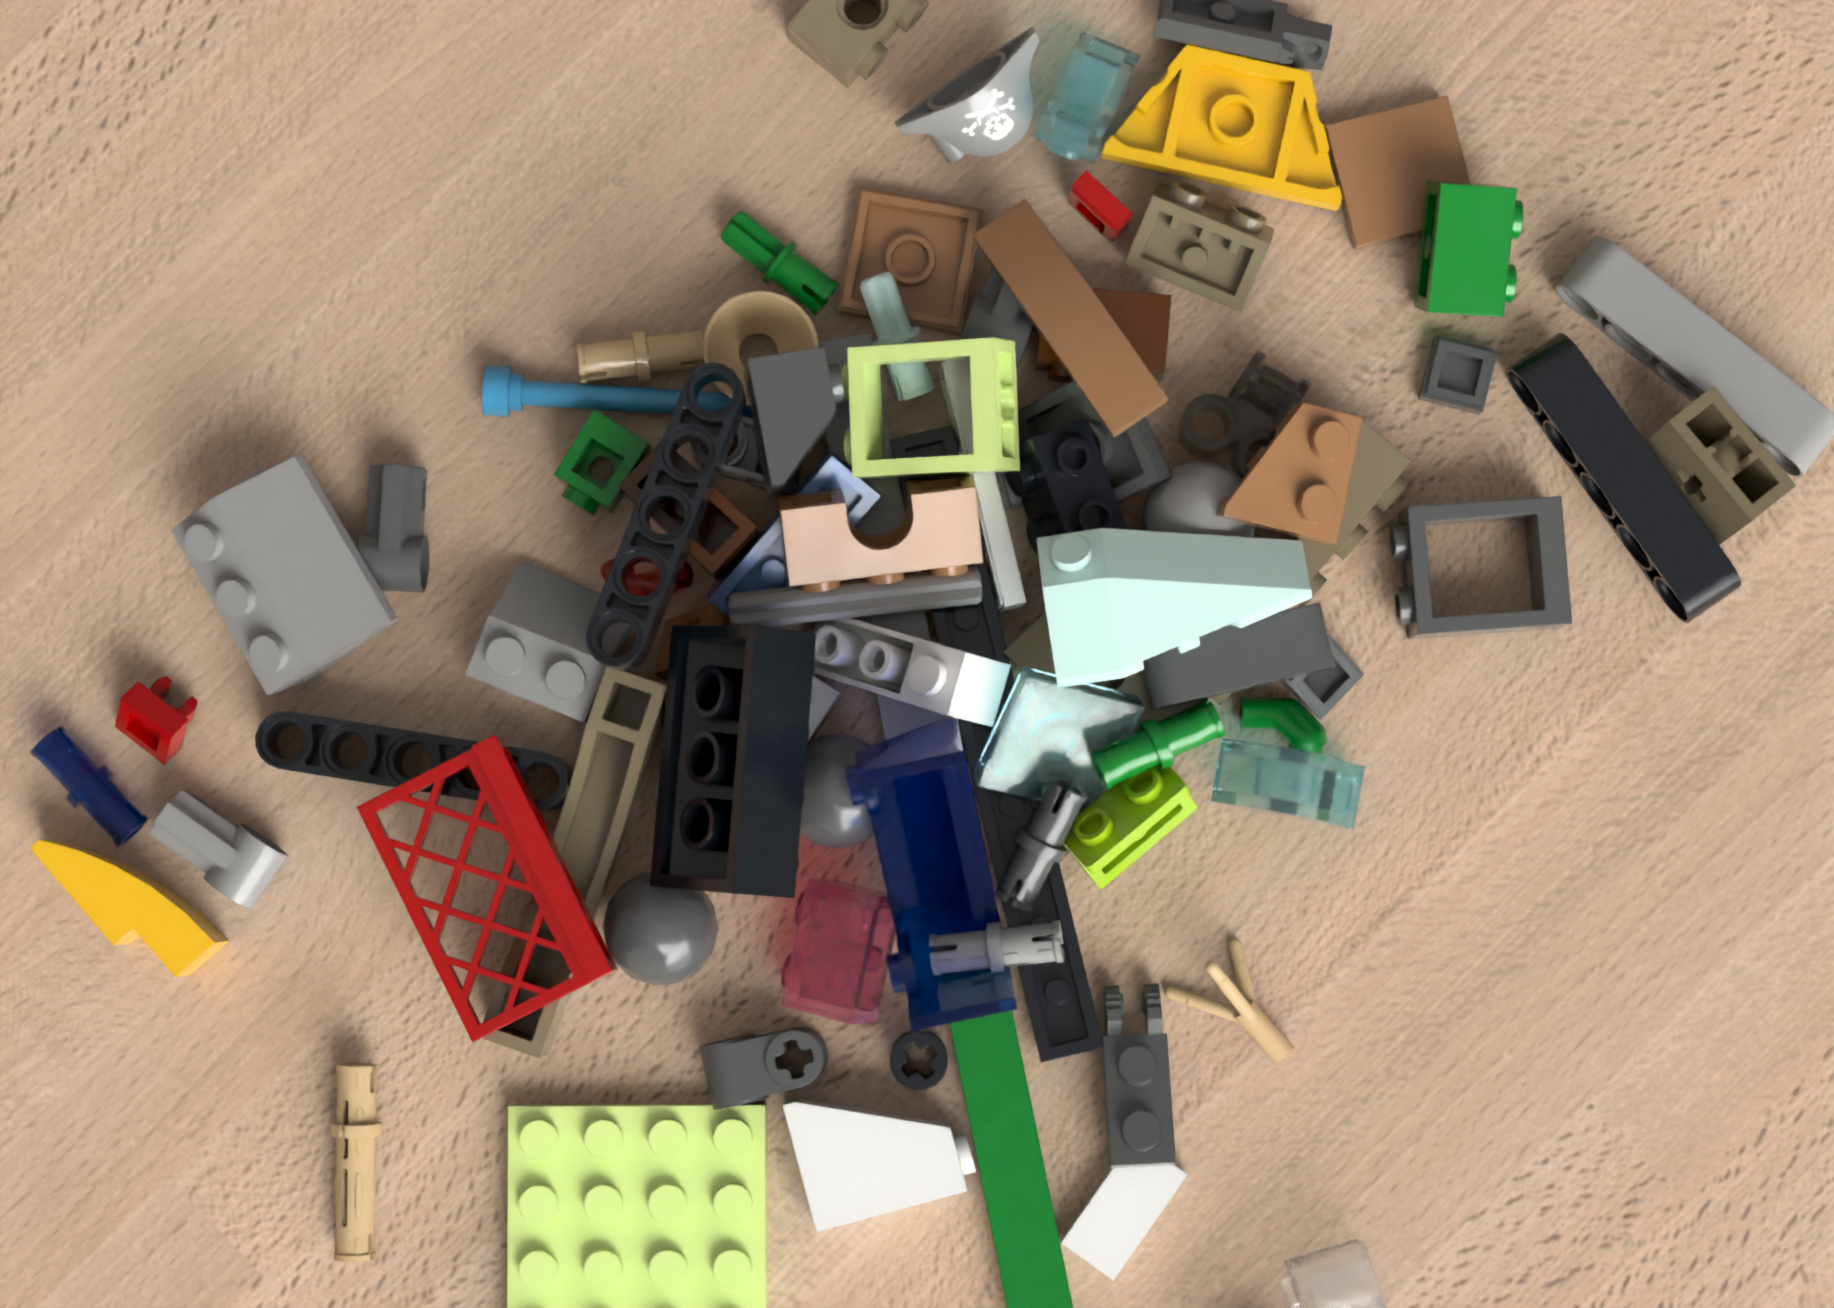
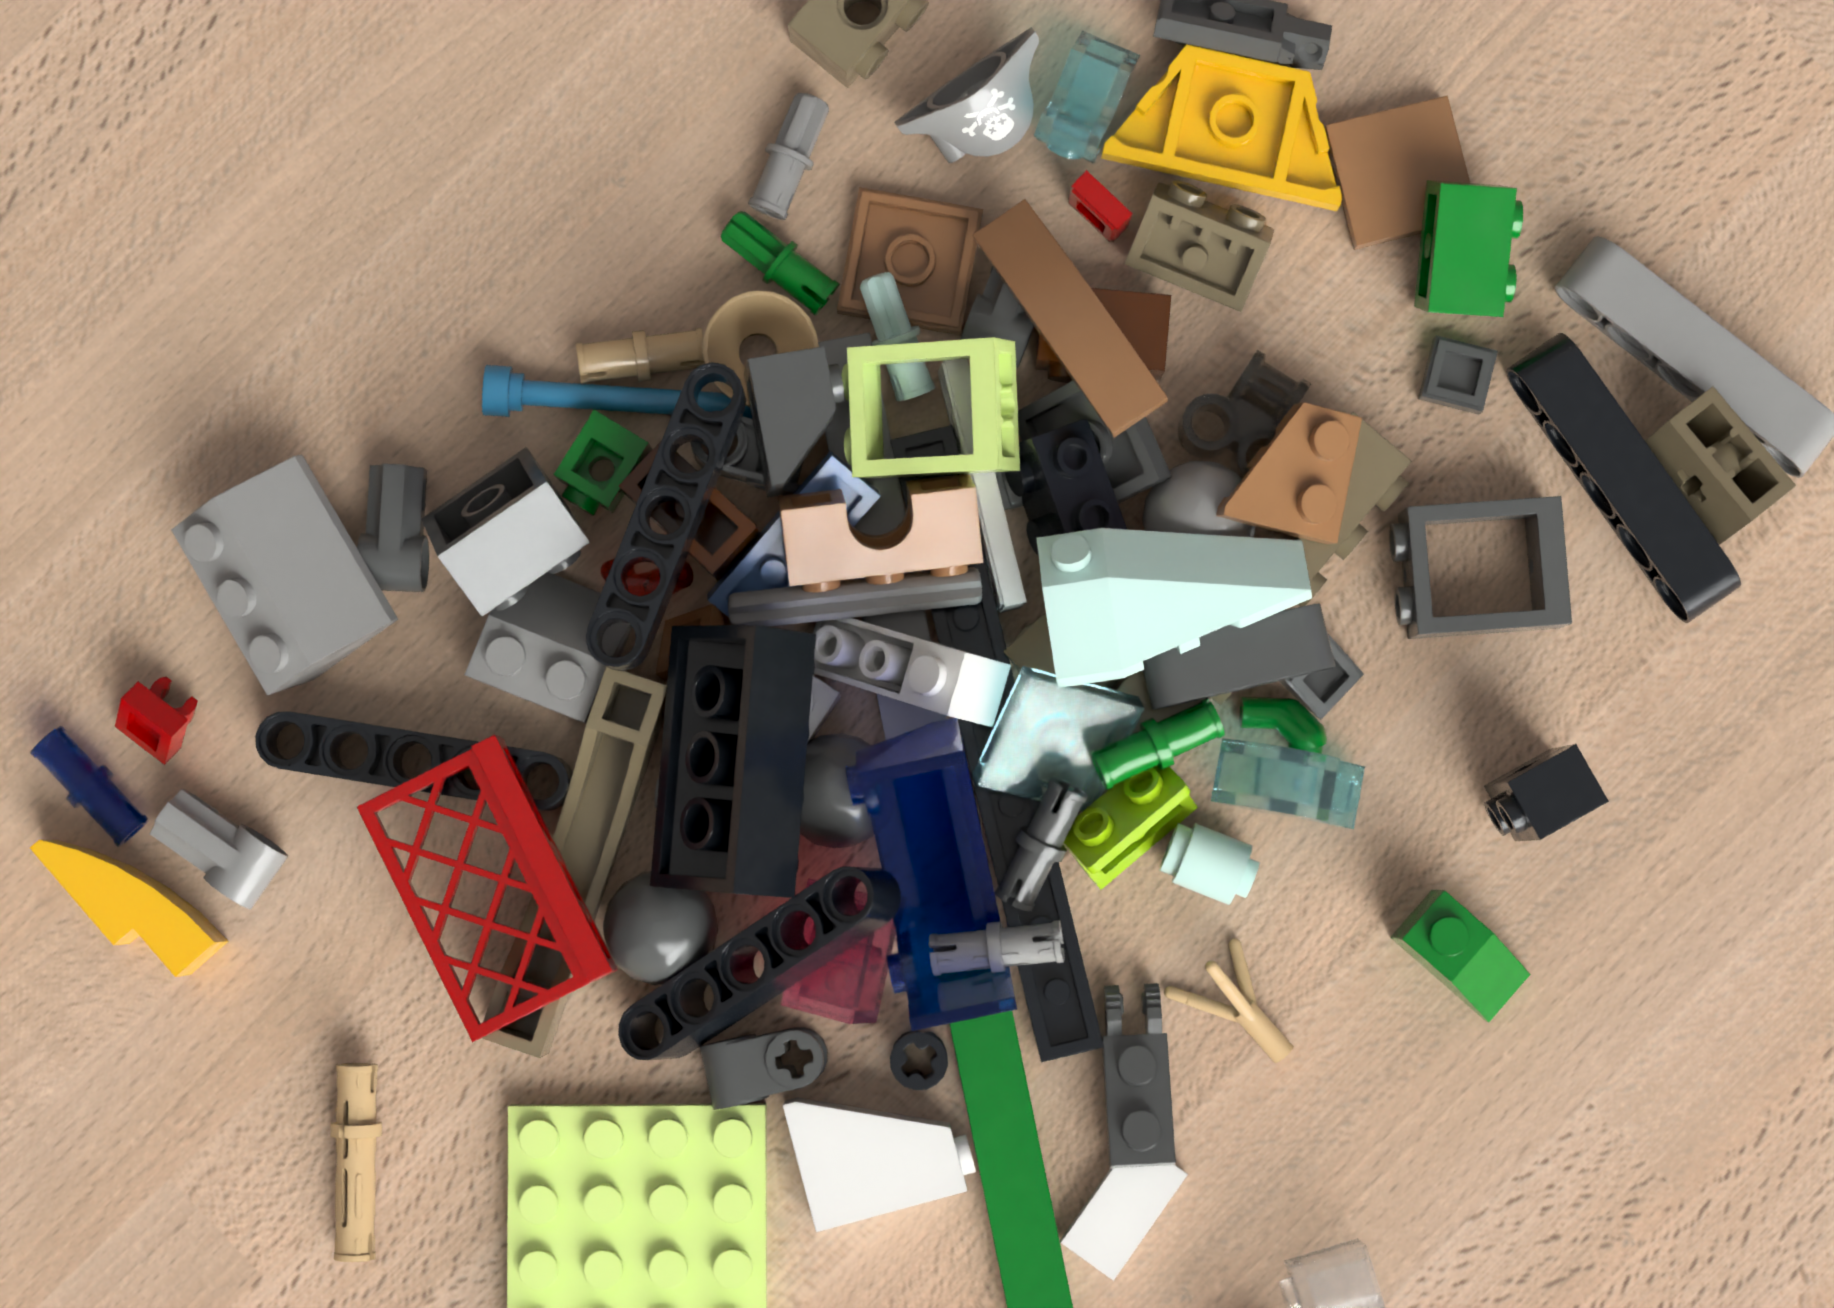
none -> brick [421,447,590,616]
none -> black beam [618,866,901,1060]
none -> light grey axle [748,93,829,220]
none -> light aqua brick [1159,823,1260,905]
none -> green slope [1390,890,1531,1023]
none -> black brick [1484,744,1609,841]

